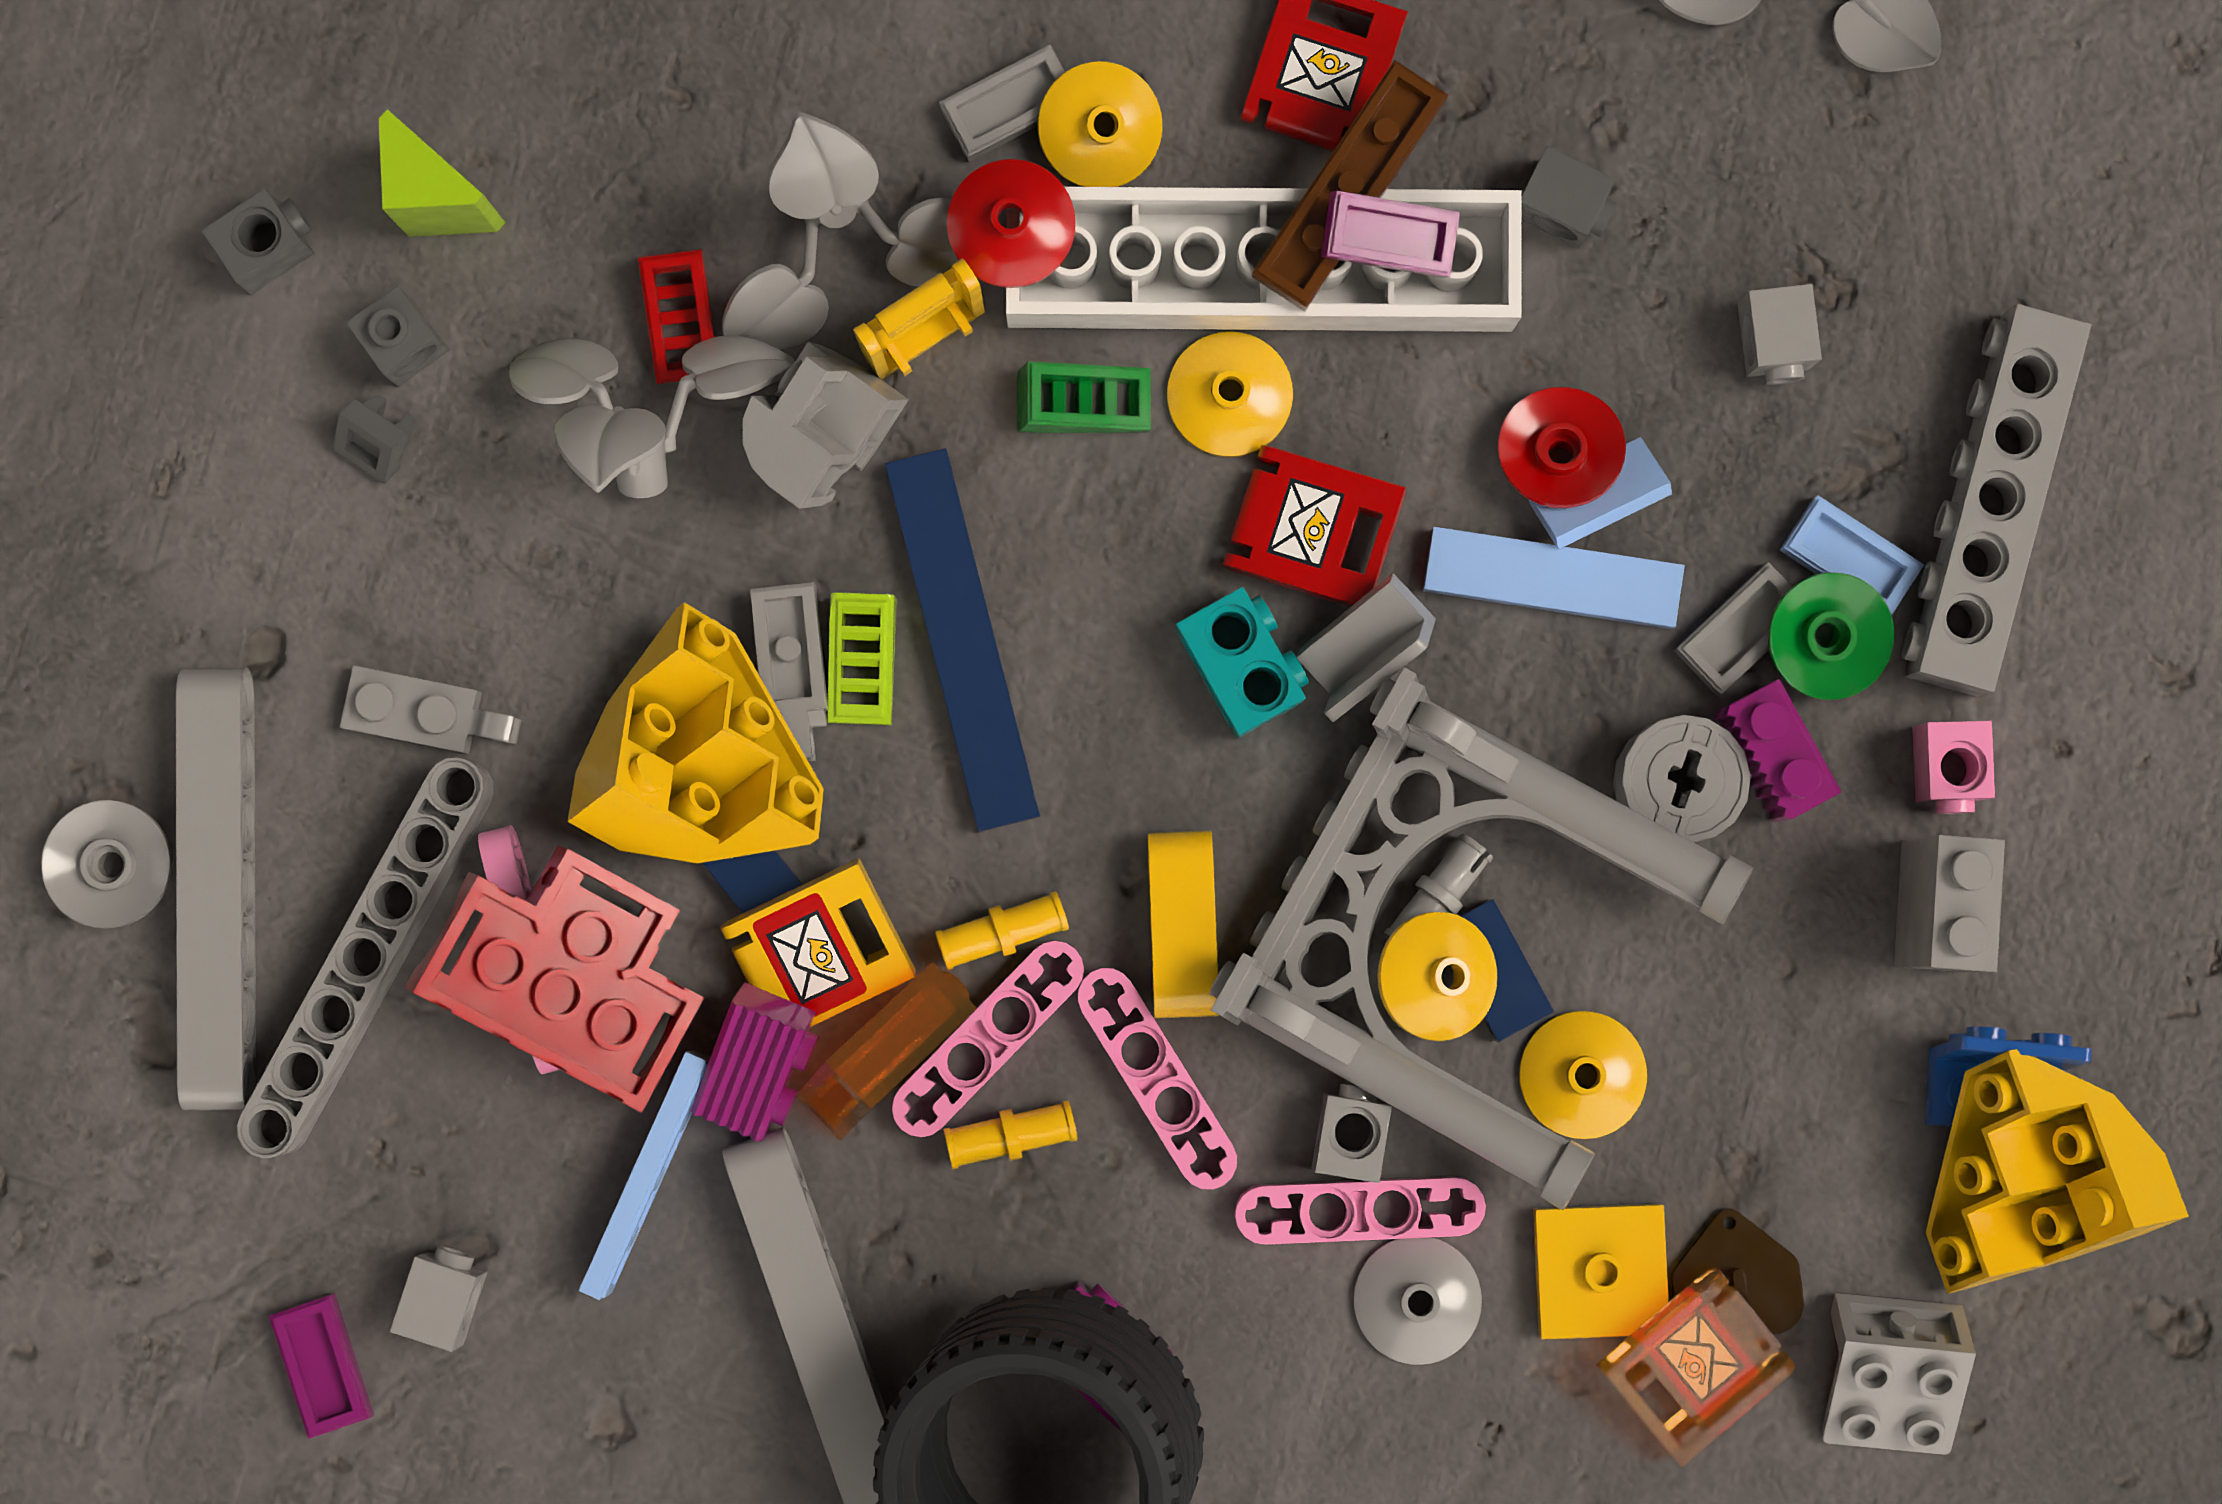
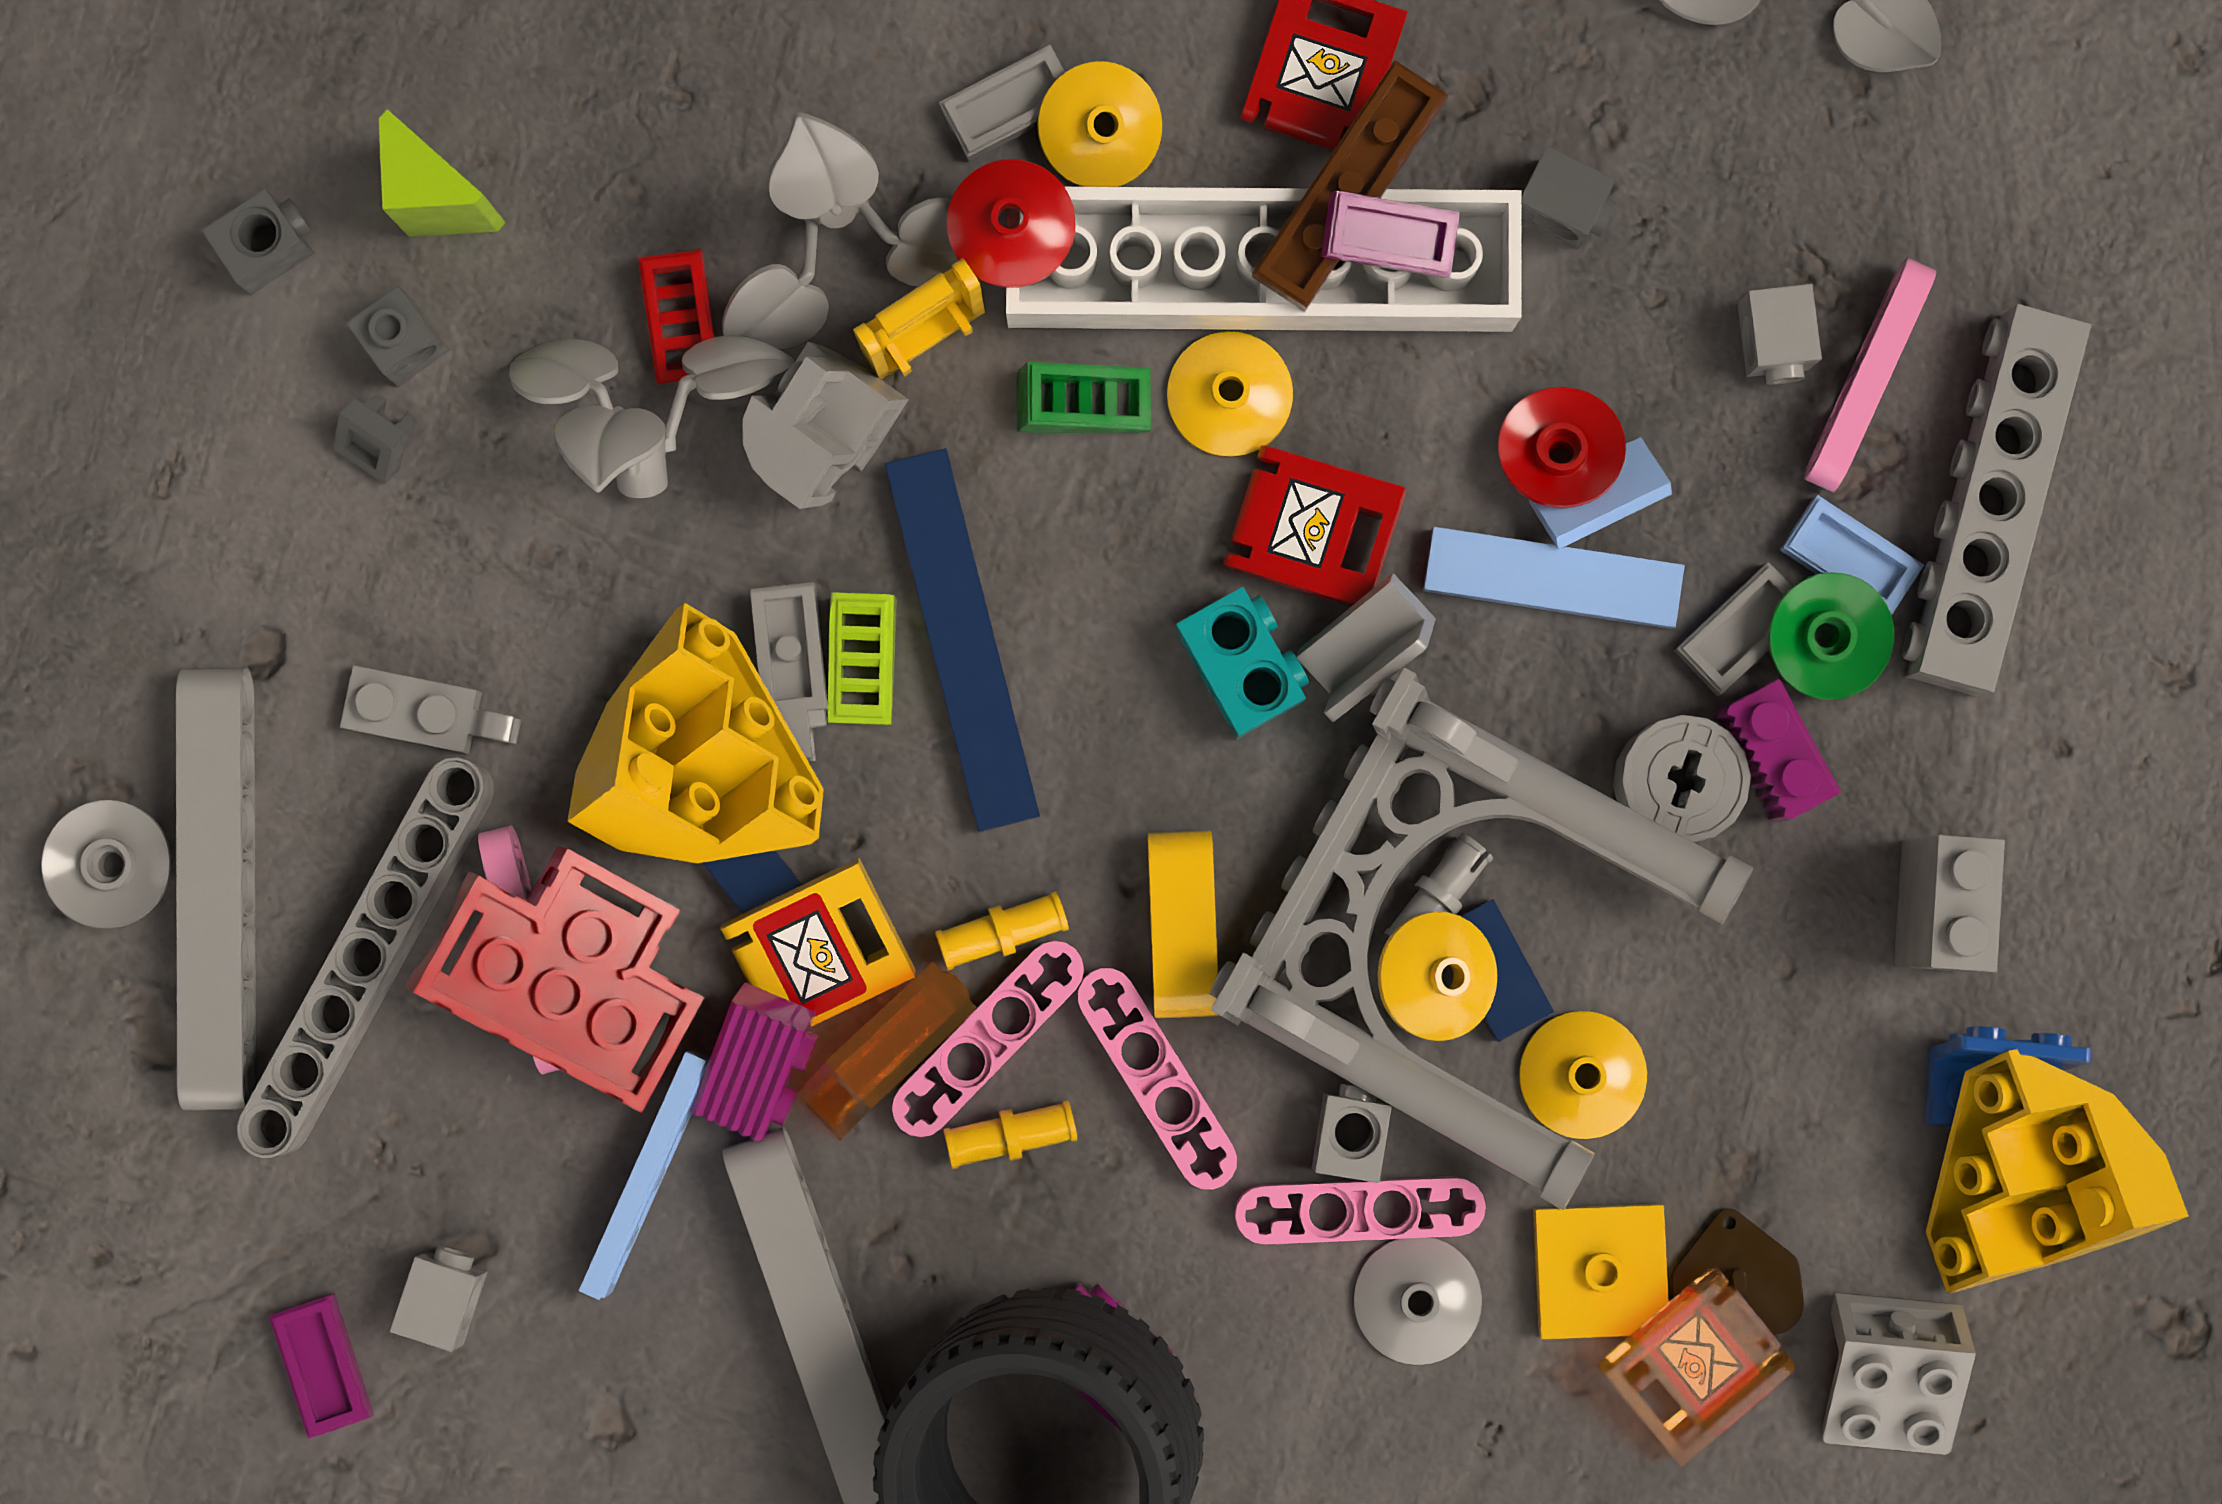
bright pink brick [1912,721,1995,814] -> none
none -> bright pink beam [1803,257,1936,493]

